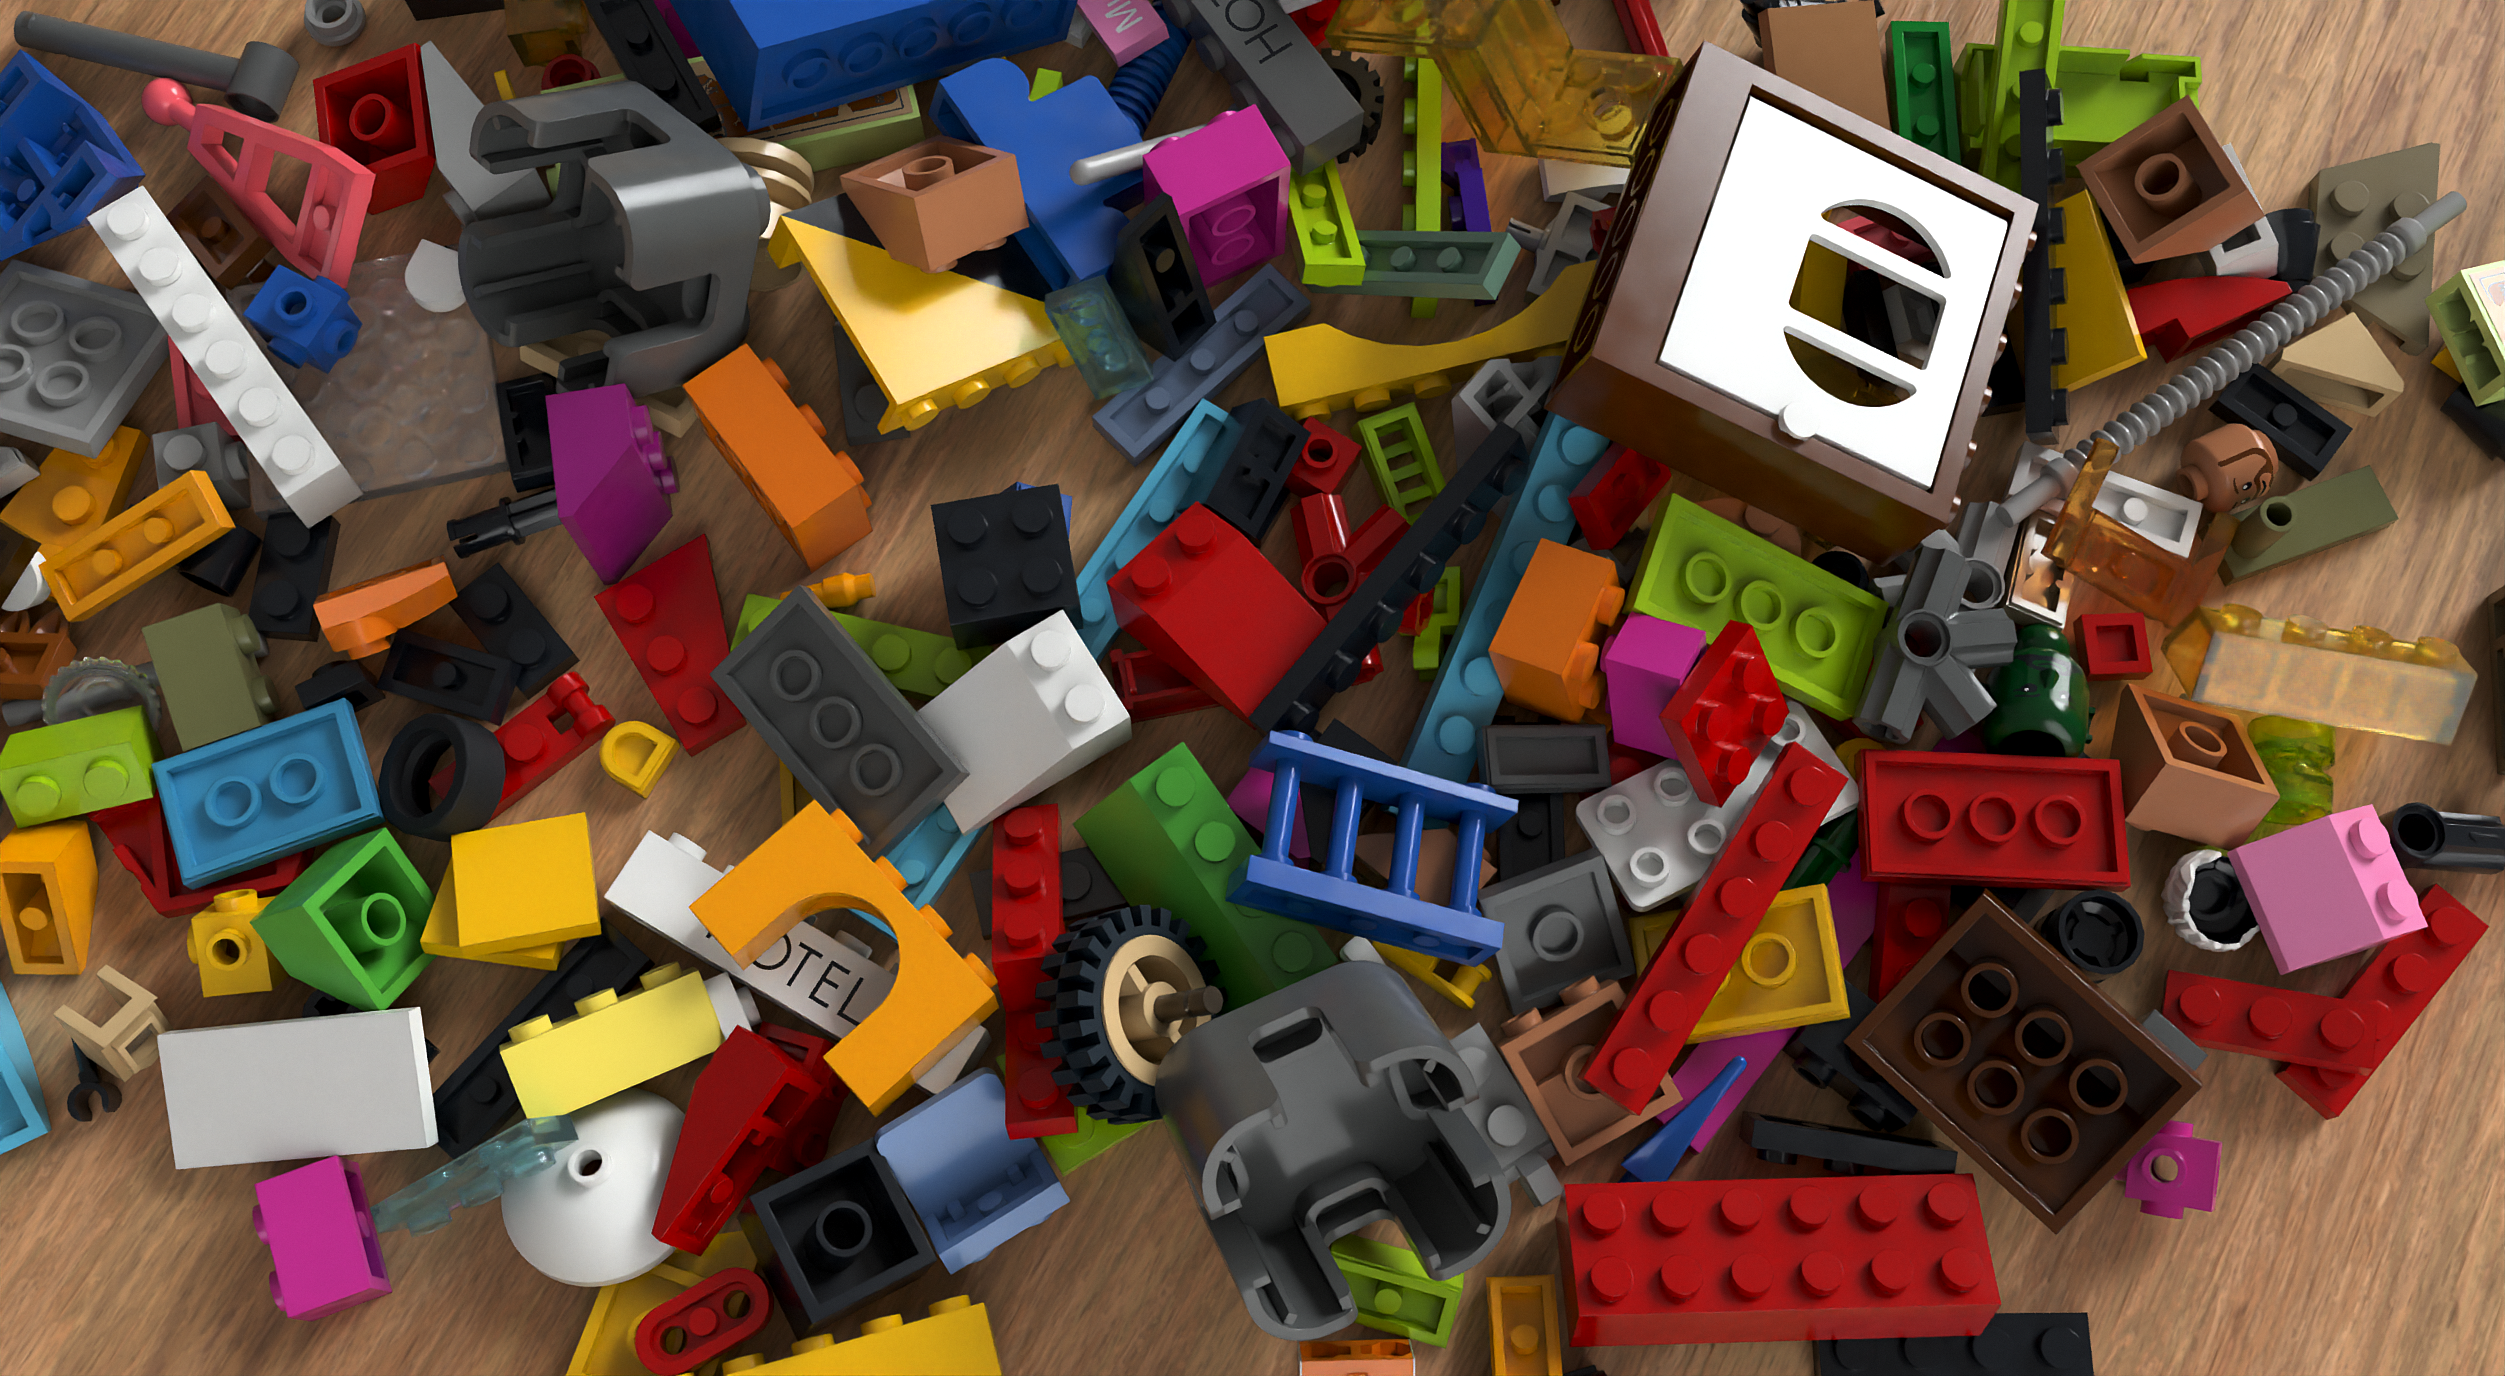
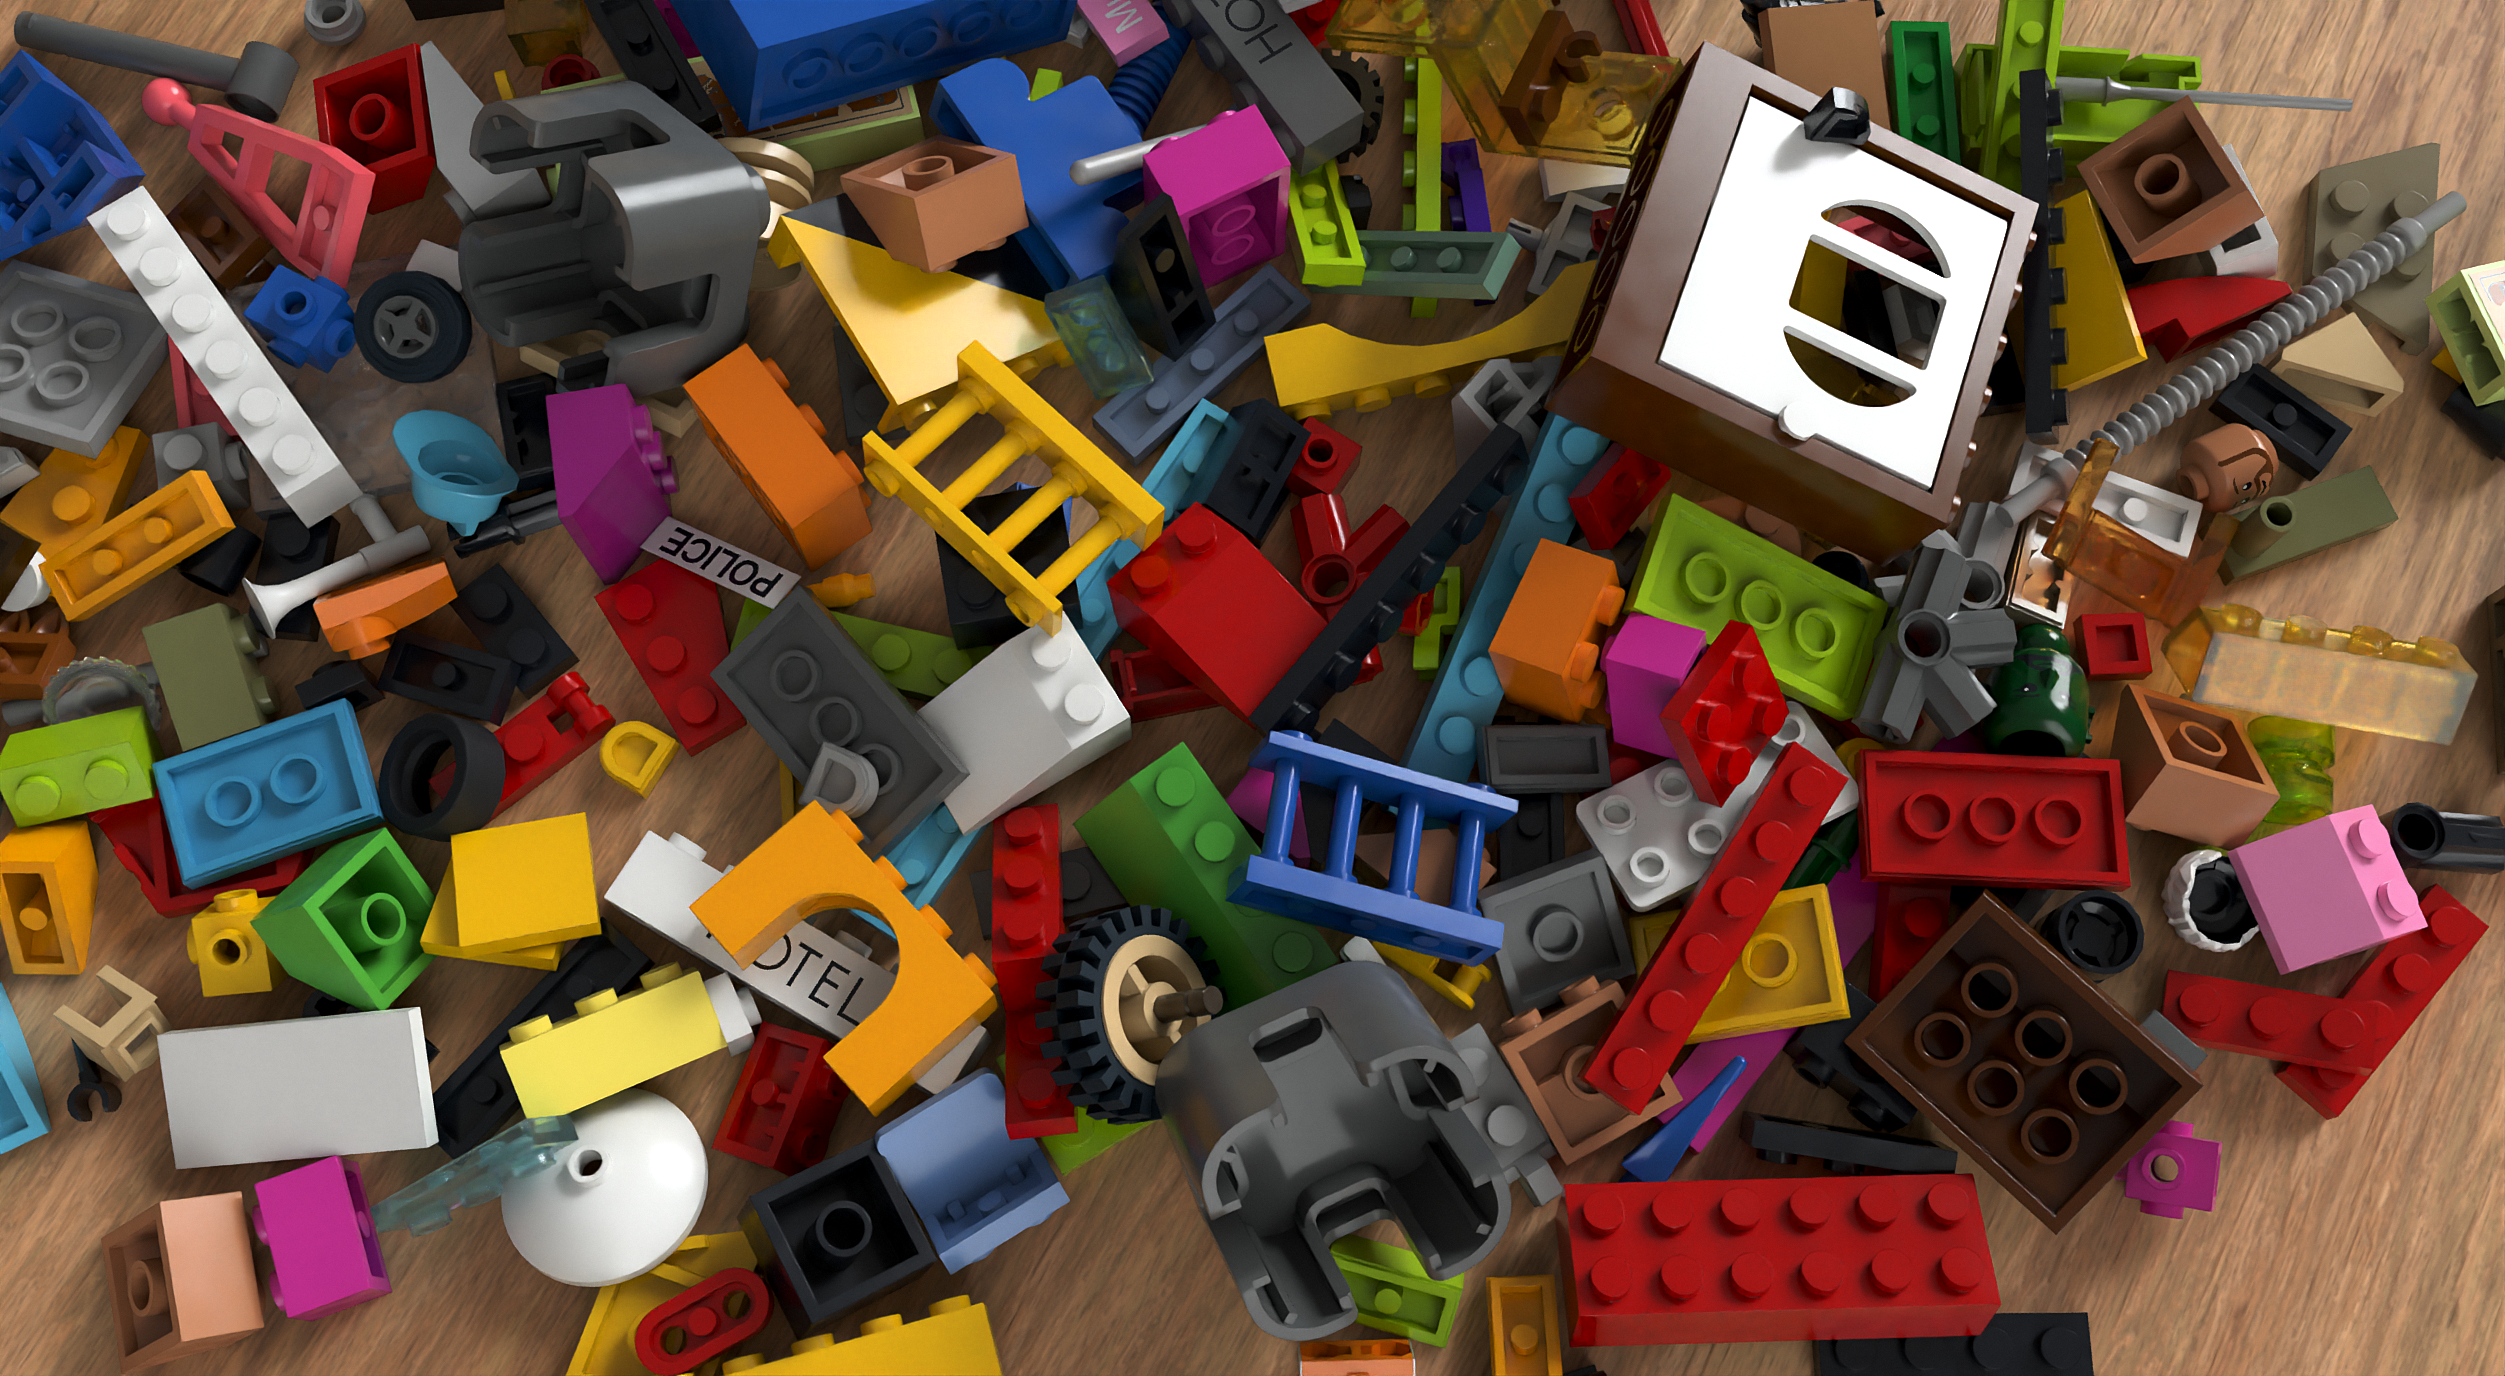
red slope [651,1024,825,1257] -> none
lime slope [1350,402,1446,526] -> none
black cone [2265,208,2321,302] -> none
none -> nougat slope [101,1191,266,1374]
none -> white piece [242,491,431,639]
none -> black wheel [354,271,473,383]
none -> medium azure piece [392,410,519,536]
none -> white sticker [640,516,801,609]
none -> light grey tile [798,741,879,819]
none -> yellow fence [862,339,1165,638]
none -> black tile [1339,174,1372,230]
none -> reddish brown plate [1498,10,1603,147]
none -> black tile [1803,87,1871,145]
none -> light grey piece [2055,76,2353,112]

